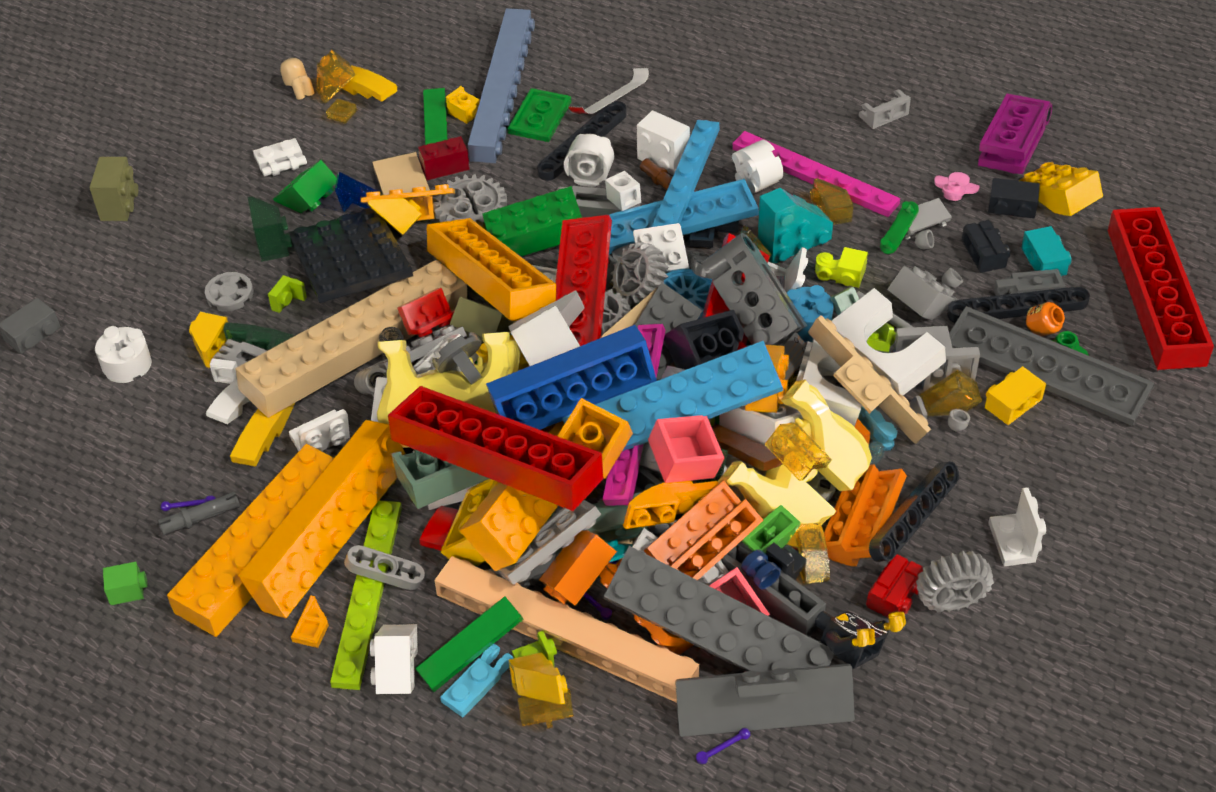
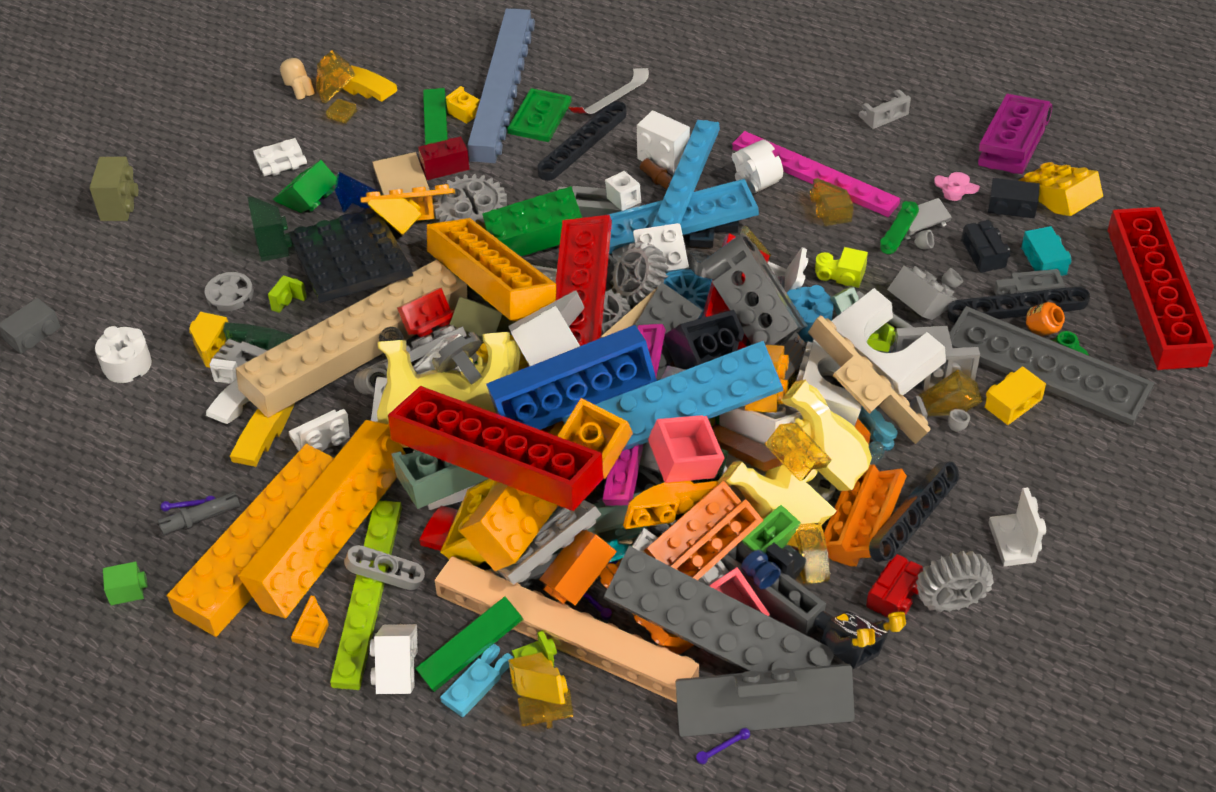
white brick [564,134,614,187] -> none
teal brick [757,188,833,264] -> none

